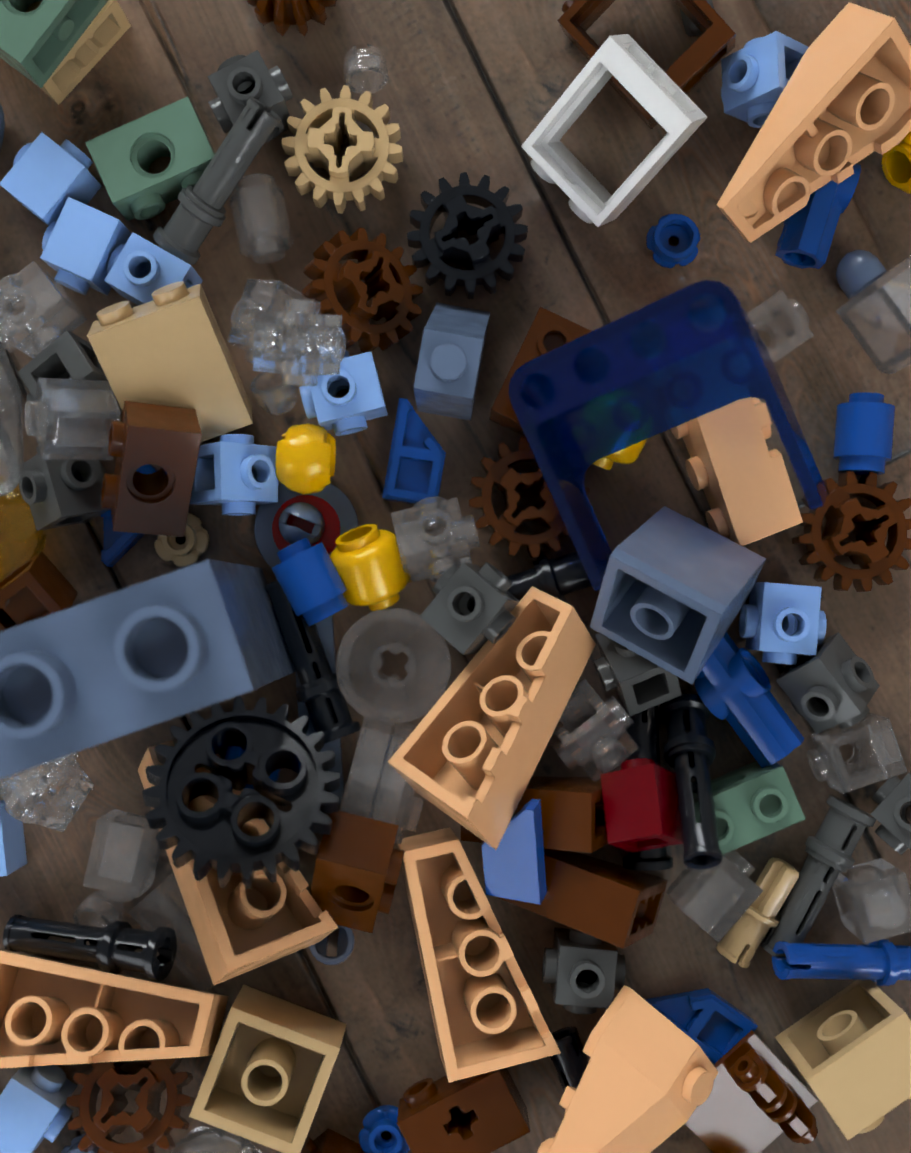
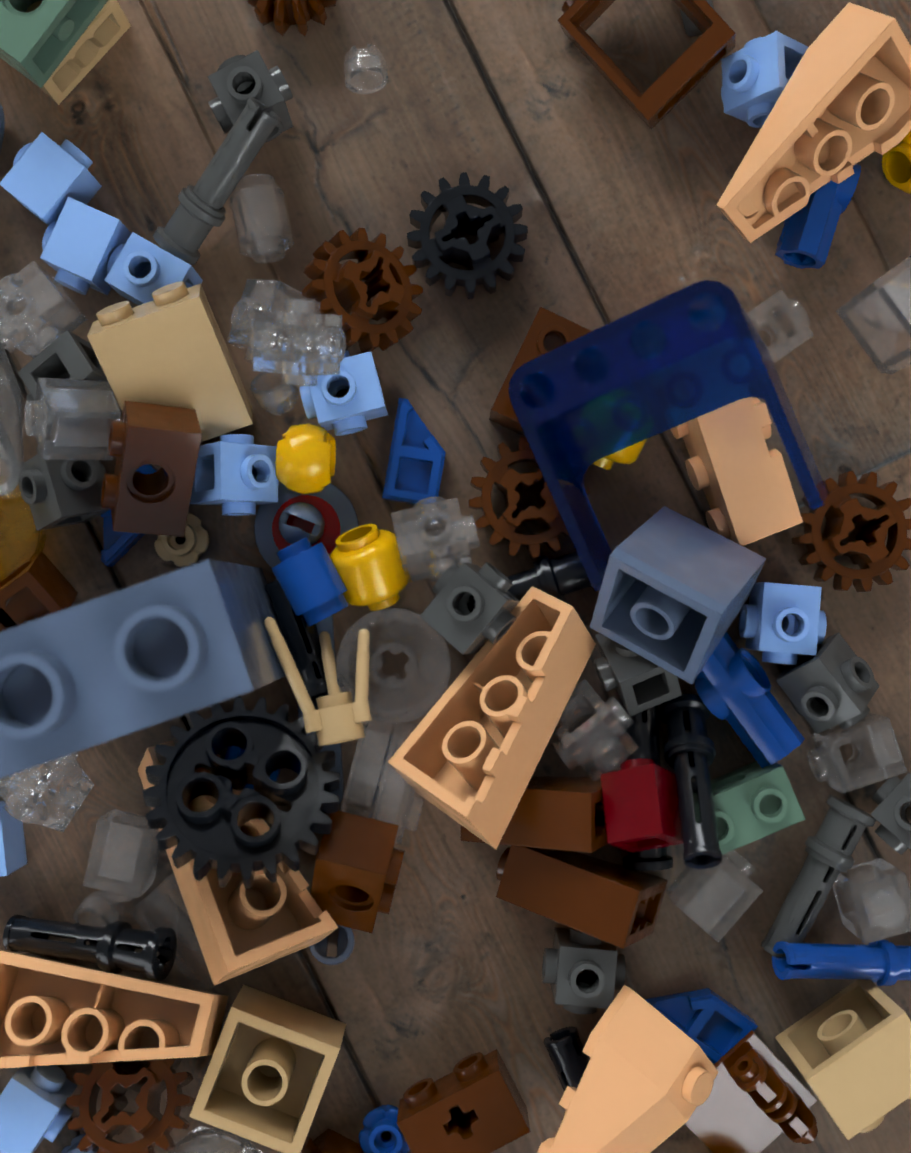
sand green brick [85,96,215,221] -> none
tan gear [281,85,403,214] -> none
light nougat wedge [396,827,561,1083] -> none
sand blue slope [413,303,490,421] -> none
tile [481,799,547,905] -> none
white window [521,34,708,227] -> none
blue plate [646,214,701,268] -> none
tan axle [716,857,799,968] -> none
blue brick [833,392,895,475] -> none
sand blue hinge [836,250,887,299] -> none
none -> tan plant [264,617,372,747]

